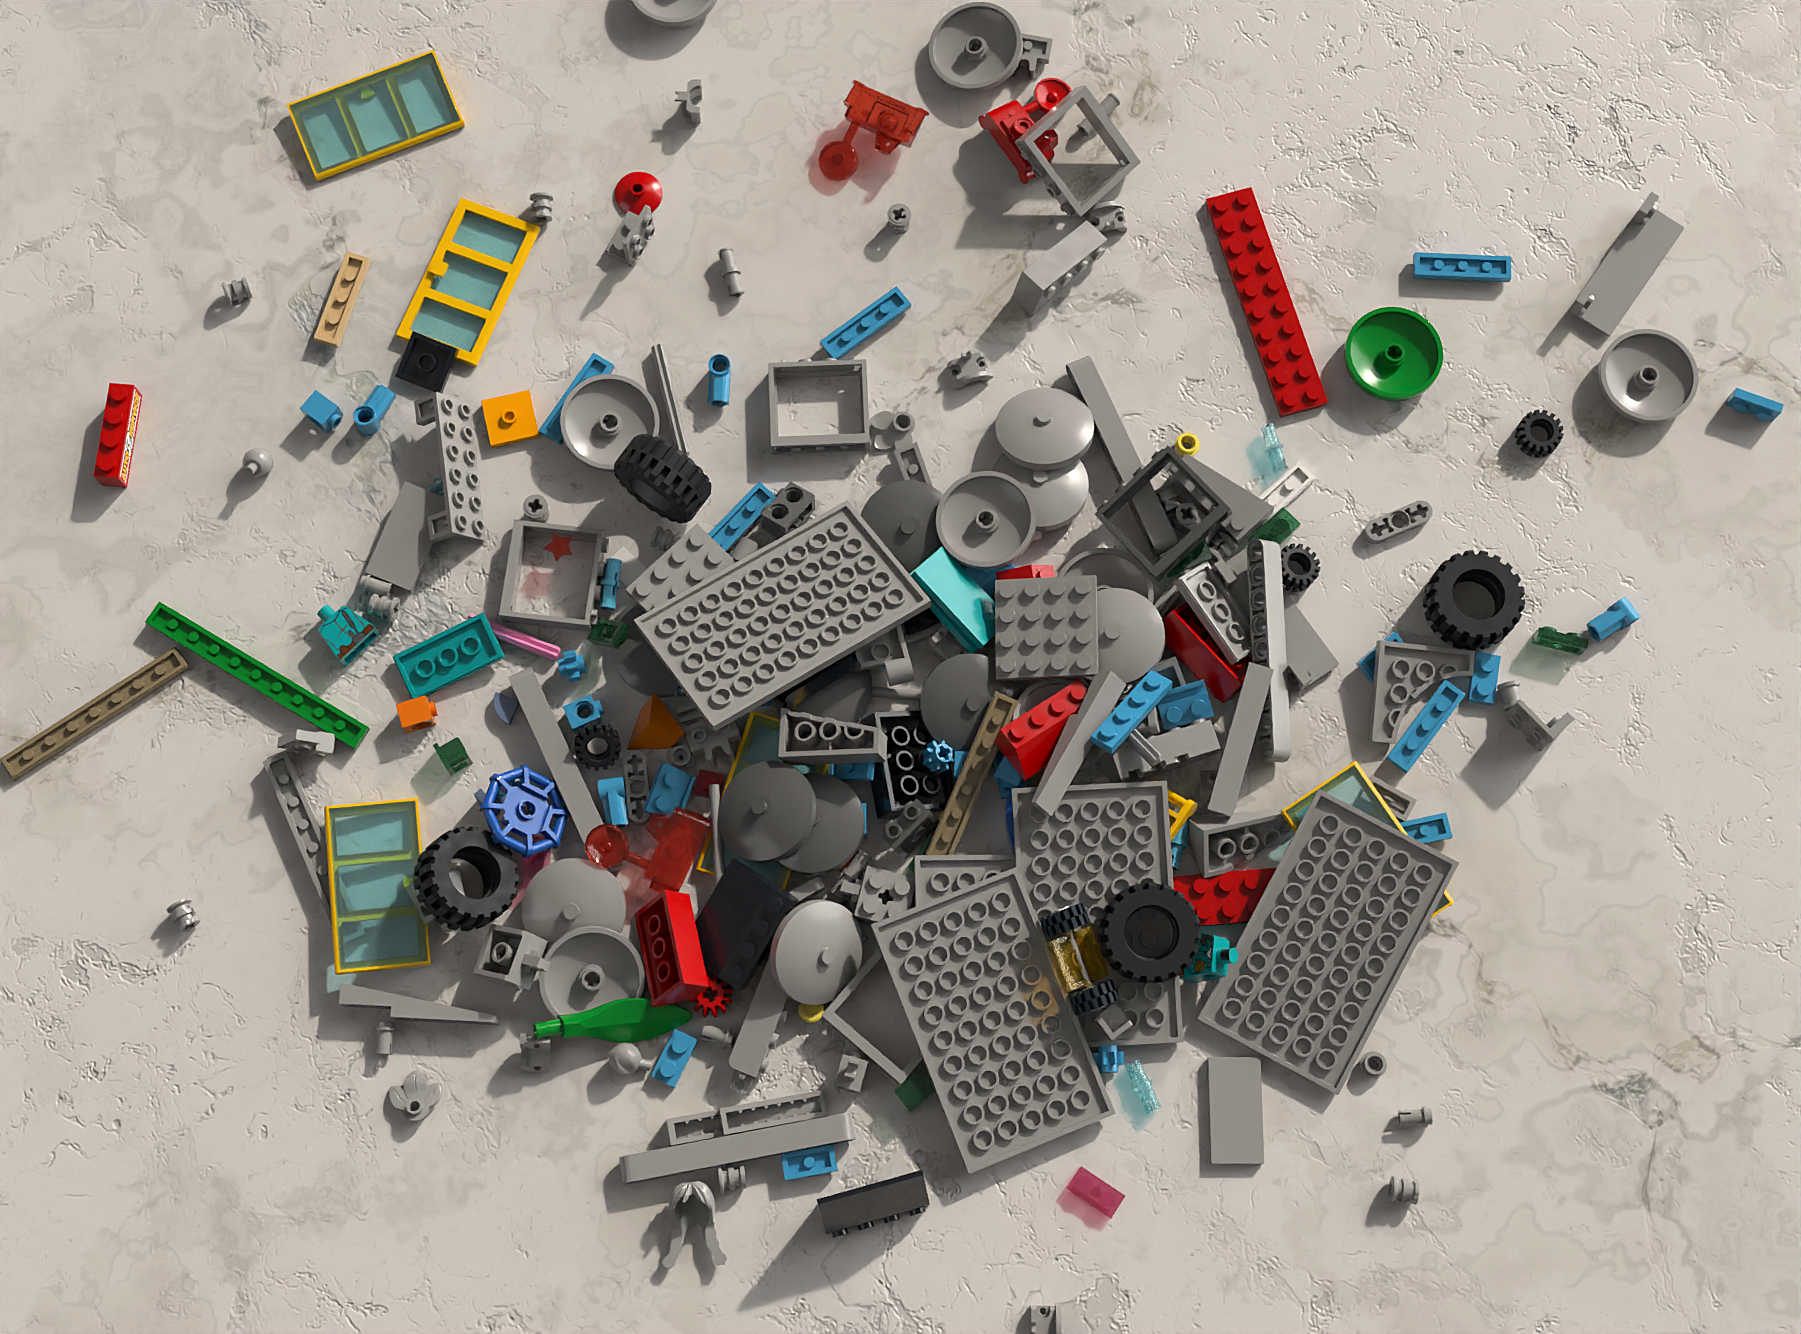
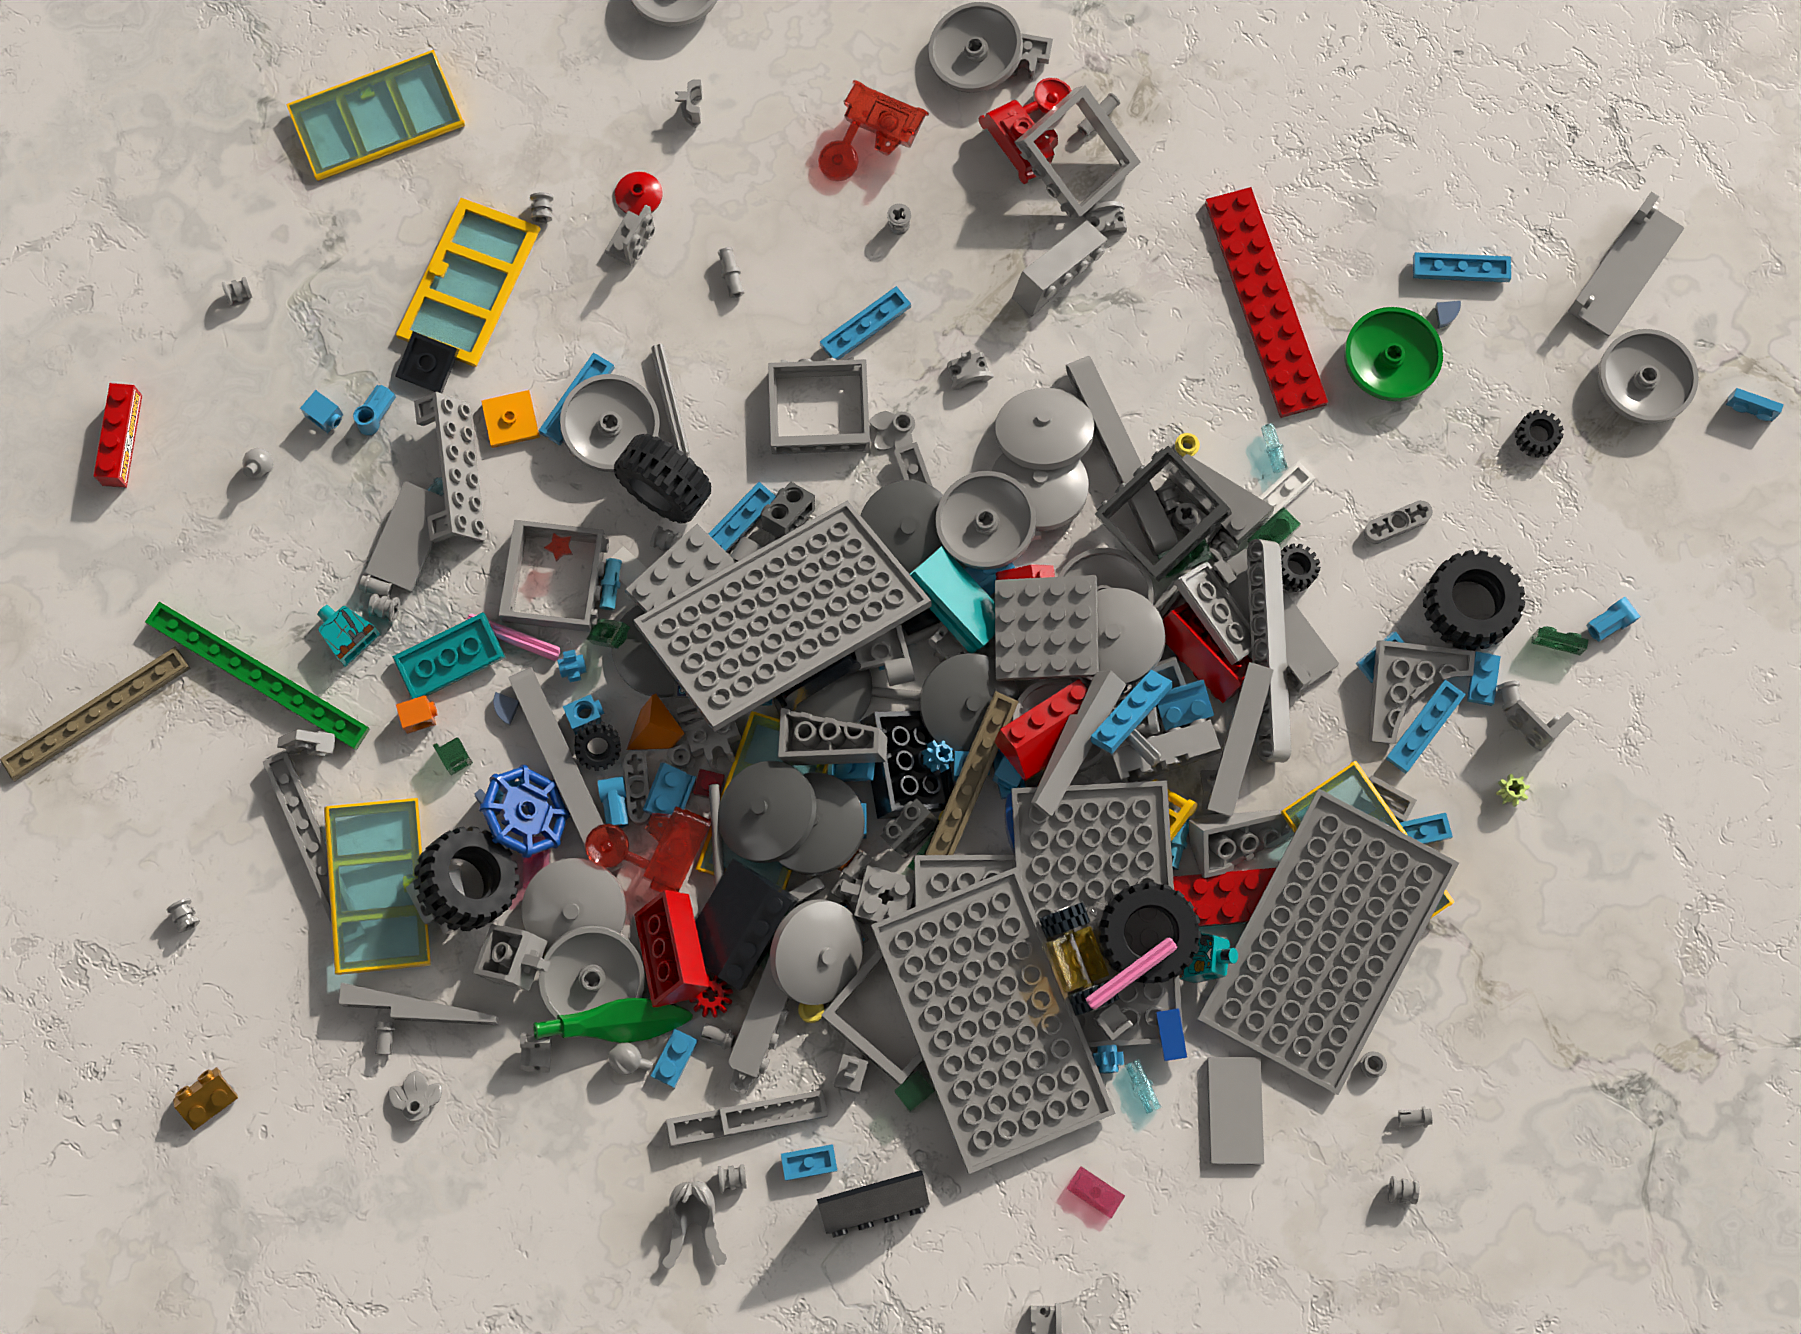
tan plate [314,252,371,348] -> none
light grey bush [523,494,550,523] -> none
light grey beam [619,1113,856,1184] -> none
dark azure piece [708,354,732,407] -> none
none -> pearl gold bracket [173,1067,238,1131]
none -> bright pink axle [1086,938,1177,1010]
none -> clear tile [1087,902,1105,930]
none -> blue piece [1156,1008,1187,1061]
none -> sand blue tile [1435,301,1461,328]
none -> yellowish green gear [1496,774,1530,807]

